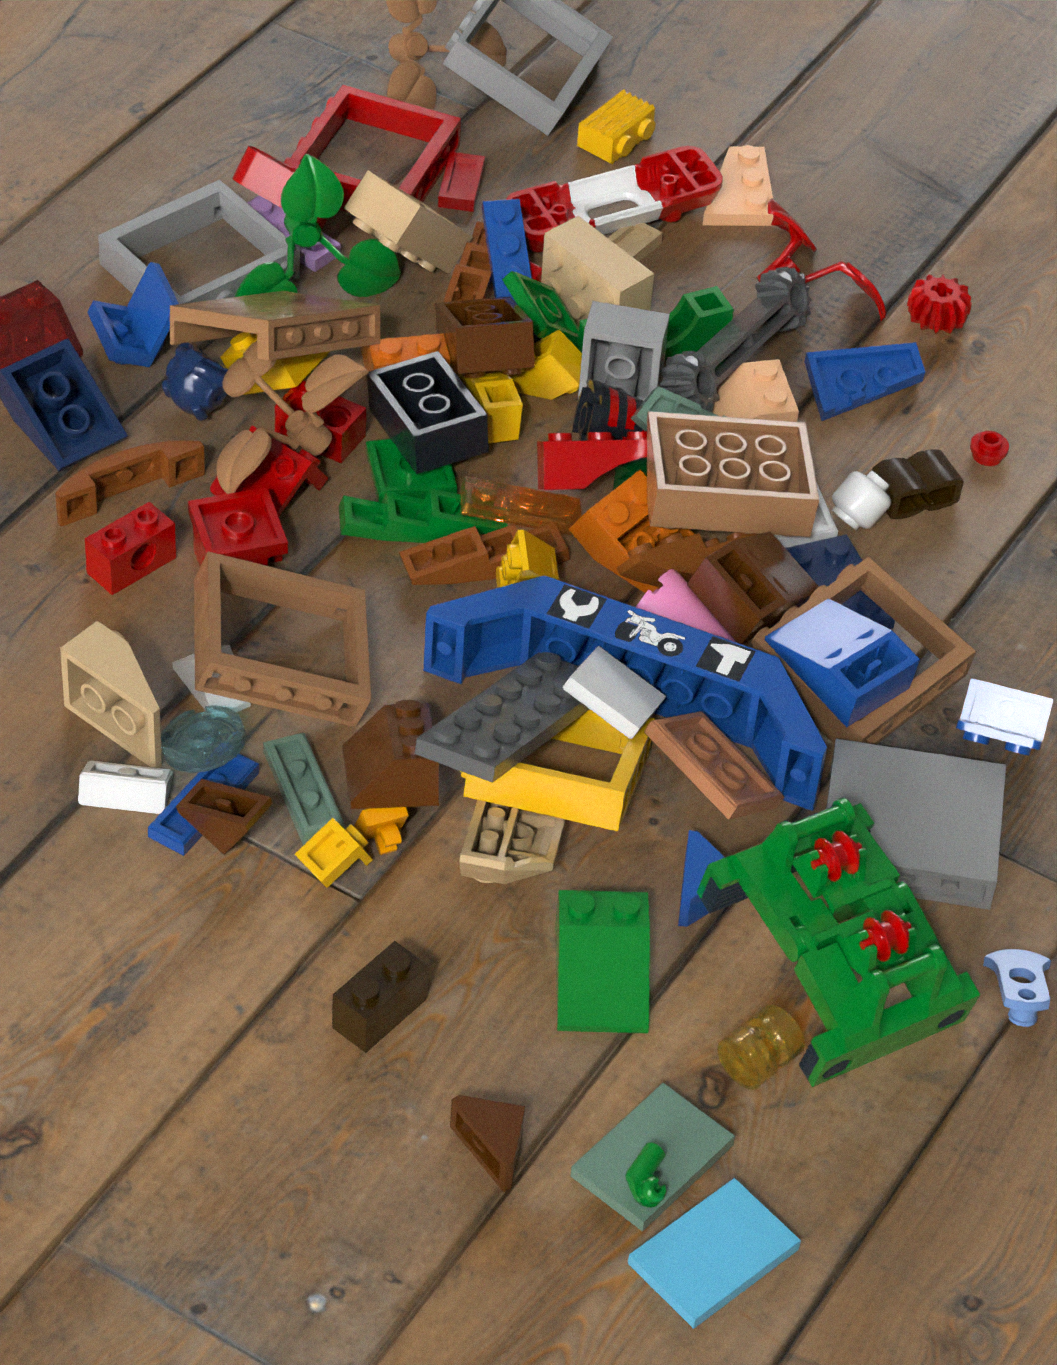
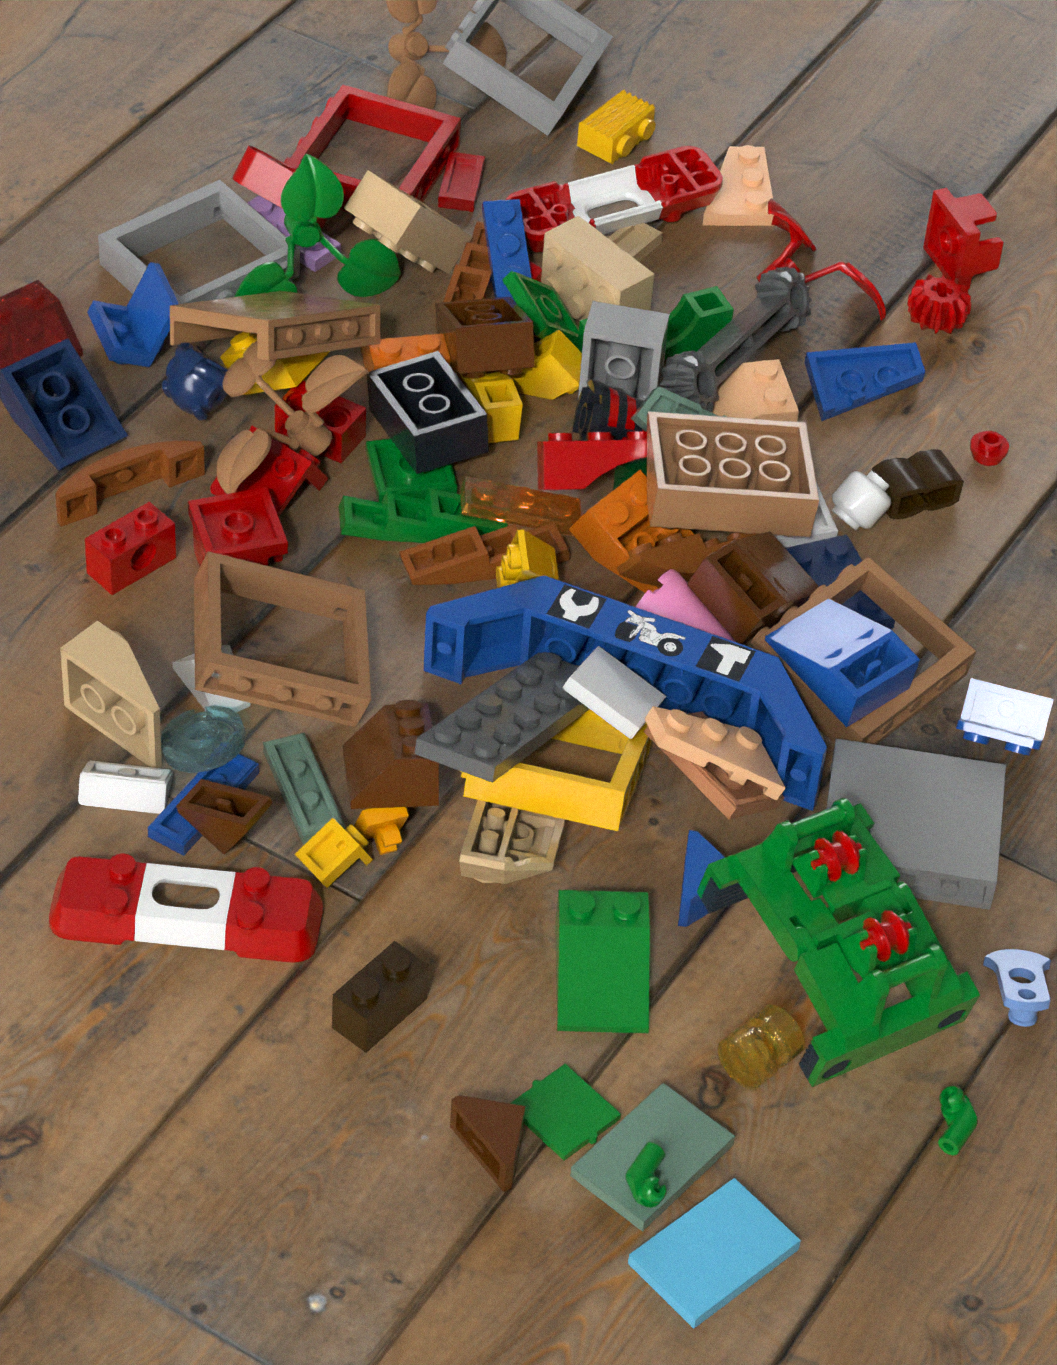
none -> red piece [49,853,323,963]
none -> green piece [510,1064,621,1161]
none -> light nougat wing [644,706,786,800]
none -> red panel [923,188,1004,290]
none -> green arm [938,1086,978,1156]

